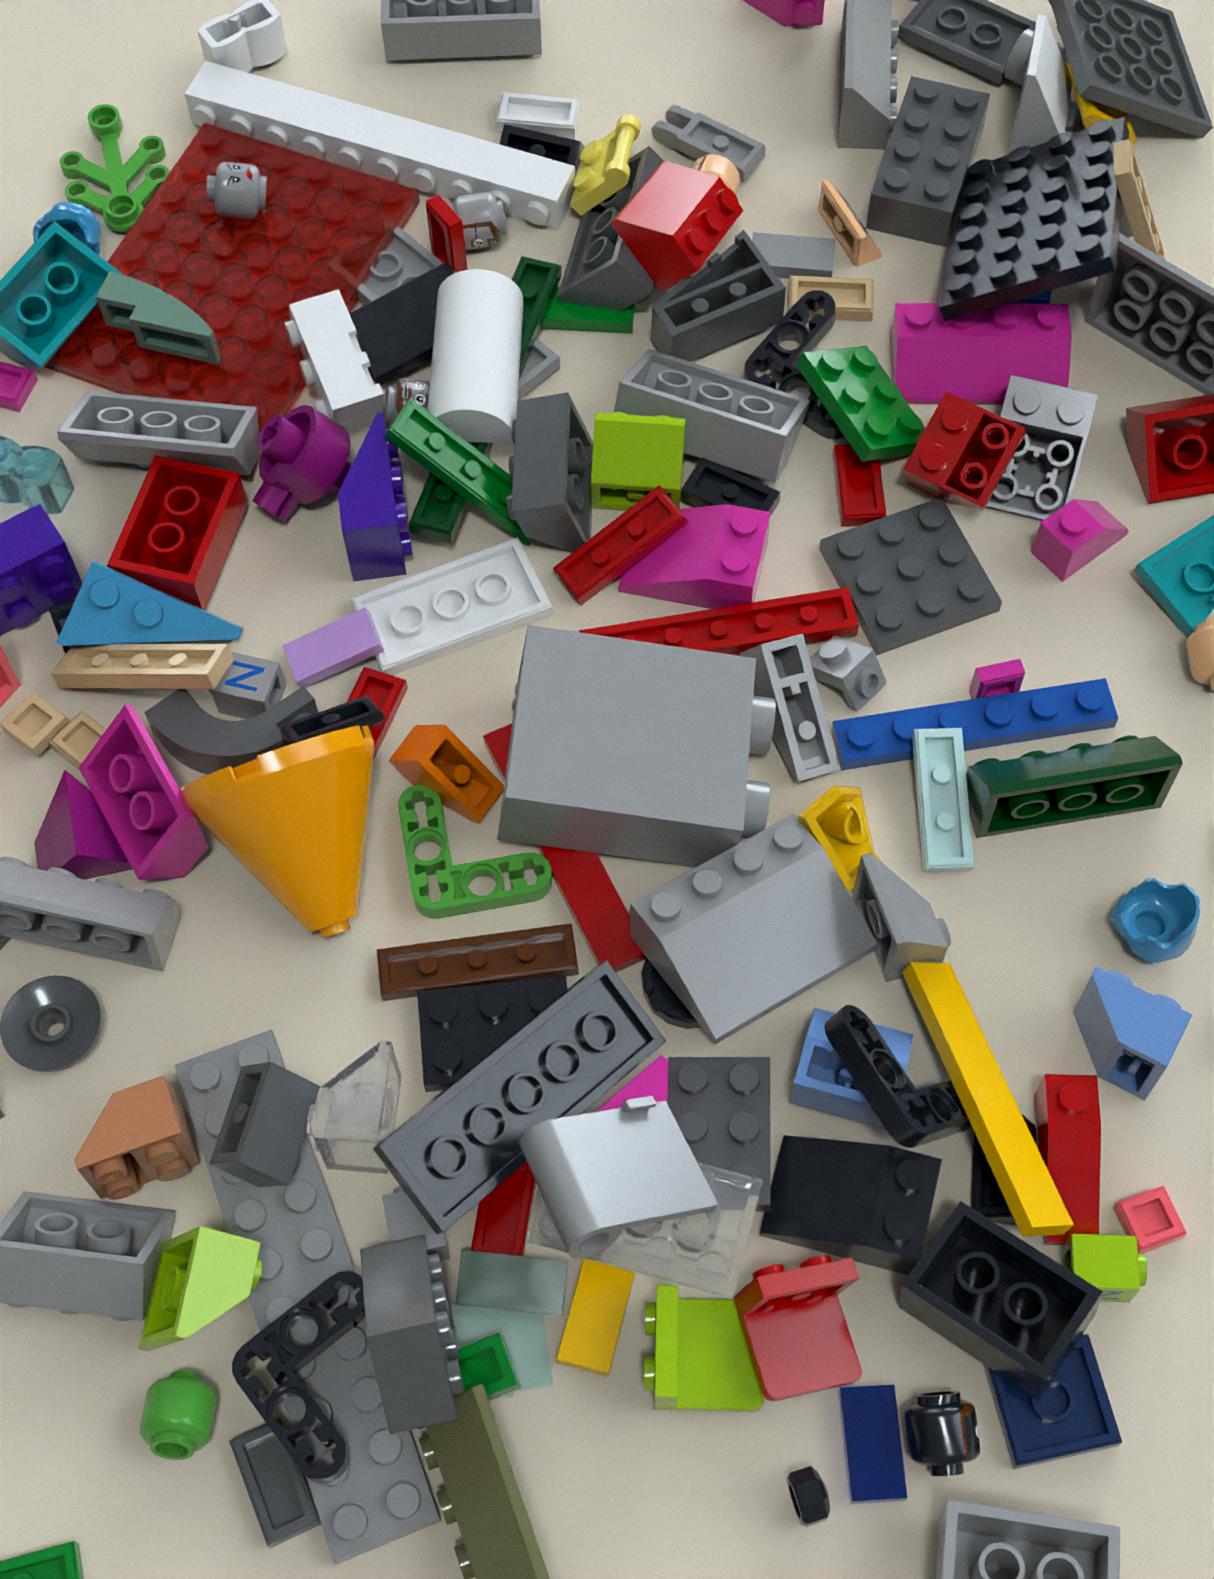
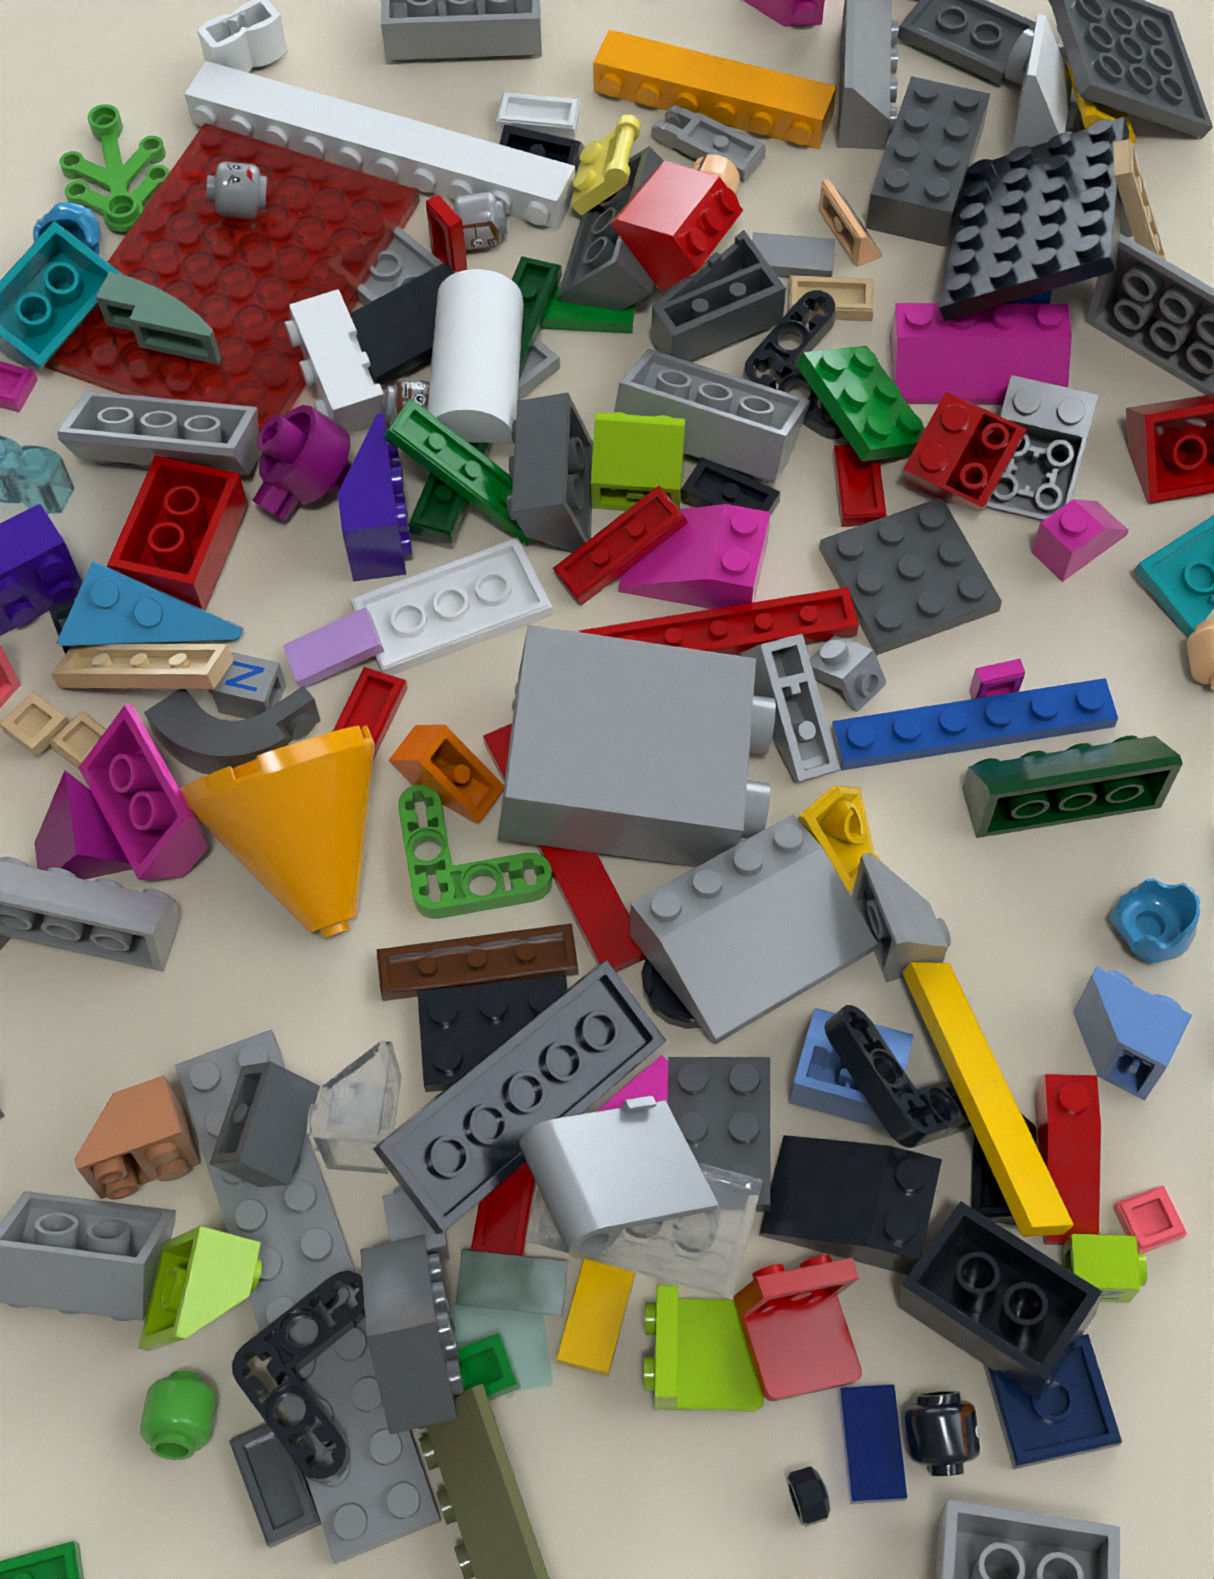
dark grey dish [0,975,102,1072] -> none
black slope [279,696,385,746] -> none
light aqua tile [912,728,974,872] -> none
none -> light orange brick [593,29,837,149]

